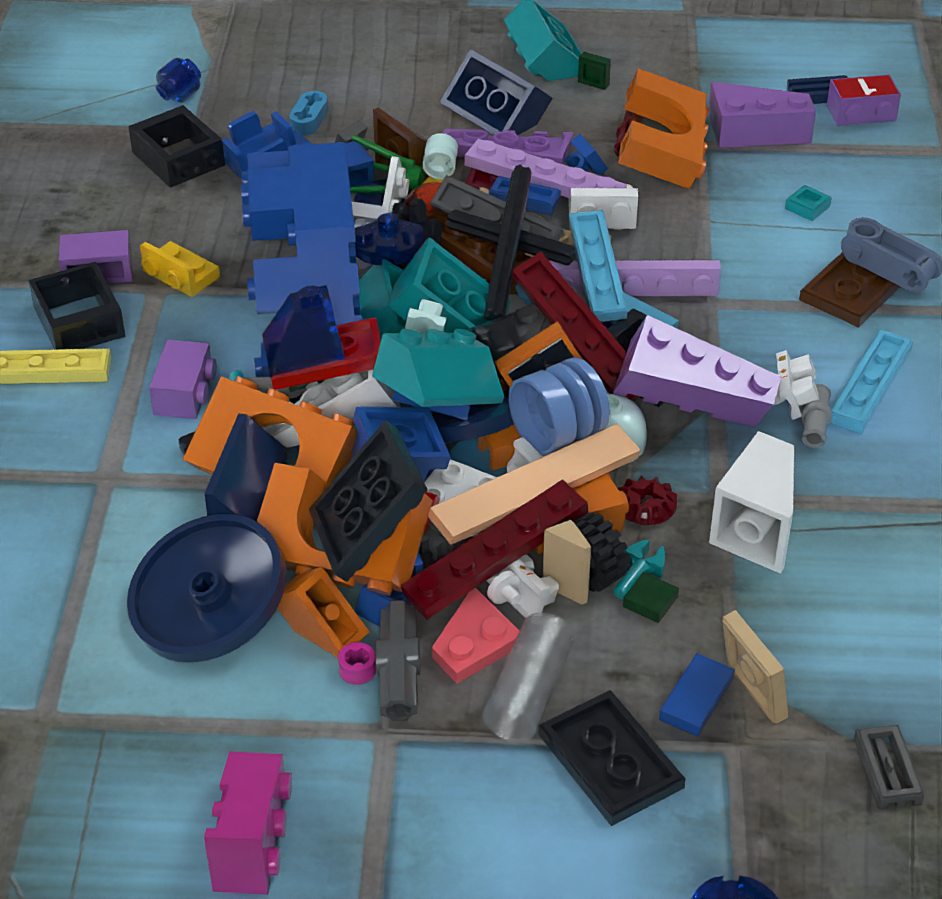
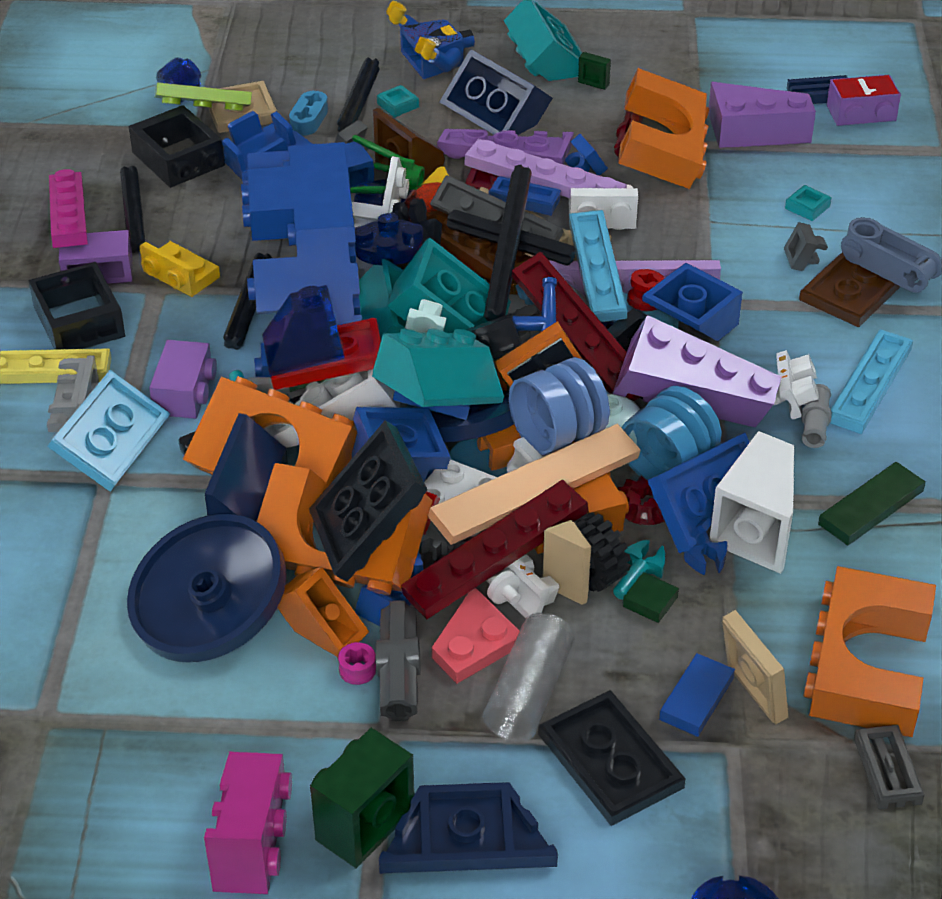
light aqua wheel [423,133,458,179] -> none
none -> light grey hinge [47,356,99,432]
none -> medium azure tile [47,370,170,492]
none -> dark pink plate [49,169,88,248]
none -> black axle [120,166,145,253]
none -> lime wing [154,82,252,111]
none -> tan tile [209,81,277,133]
none -> black axle [223,252,272,350]
none -> dark green brick [310,727,415,869]
none -> black axle [337,58,380,132]
none -> teal tile [377,85,419,118]
none -> dark blue wing [379,782,558,874]
none -> blue torso [386,1,475,79]
none -> blue piece [513,277,557,332]
none -> dark azure wheel [621,386,722,480]
none -> red wheel [627,269,665,311]
none -> blue slope [642,263,743,341]
none -> blue wing [647,433,750,553]
none -> blue bar [684,531,728,575]
none -> dark grey tile [784,222,828,271]
none -> orange arch [804,566,936,738]
none -> dark green tile [818,462,926,546]

